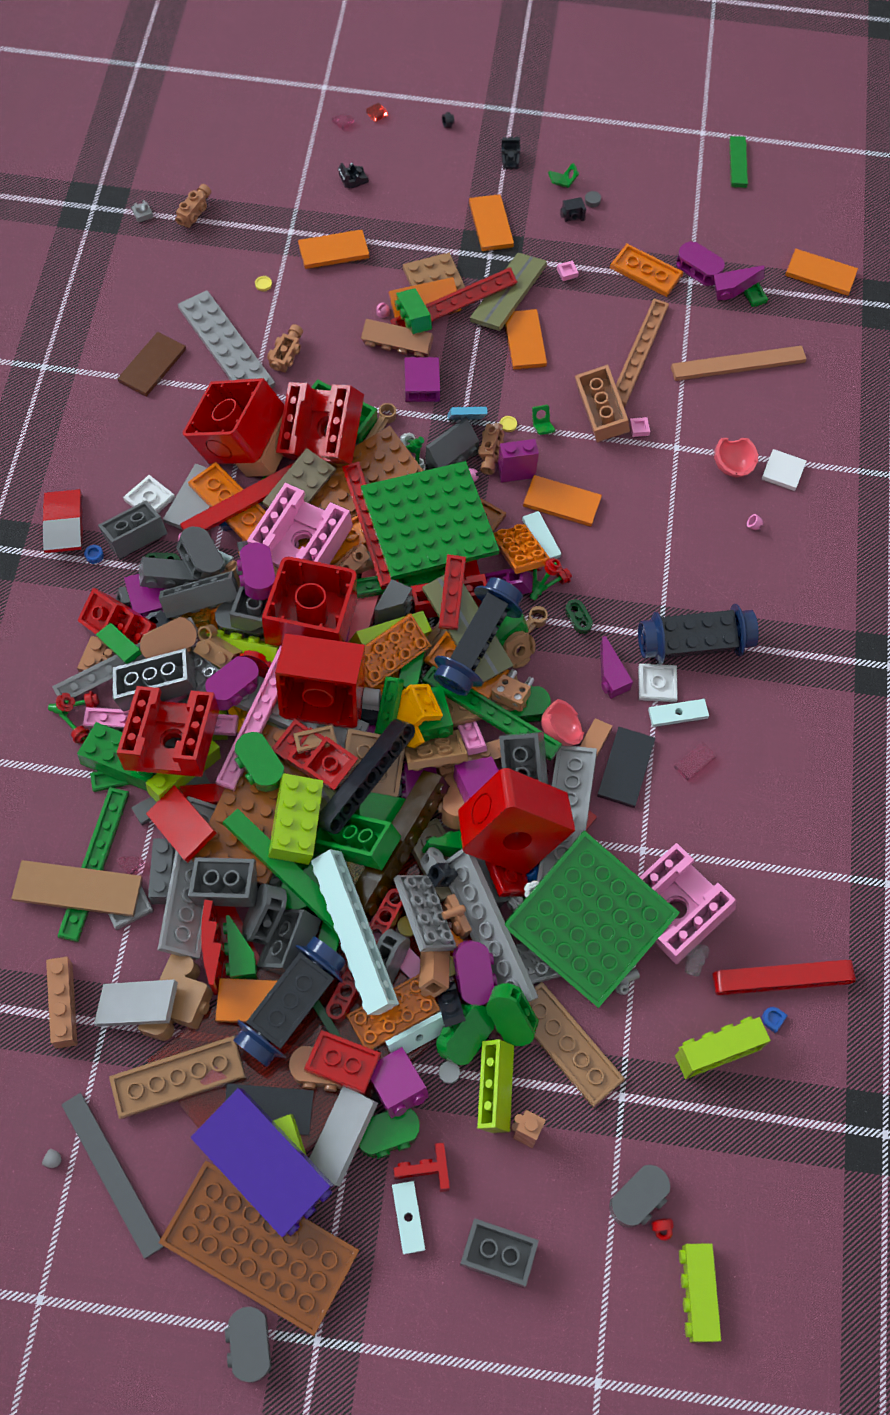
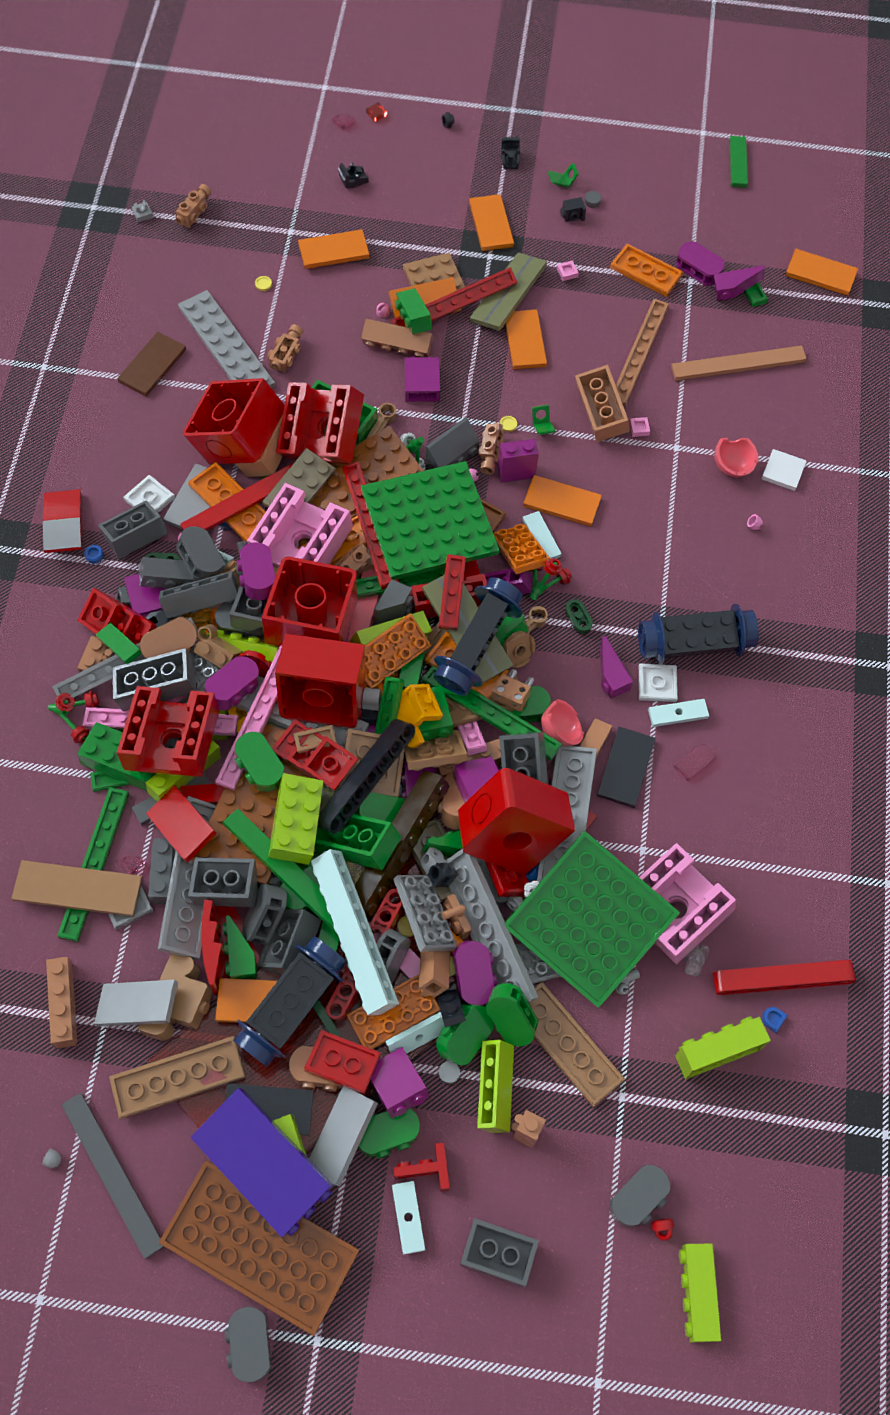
medium azure tile [448,407,487,420] -> none

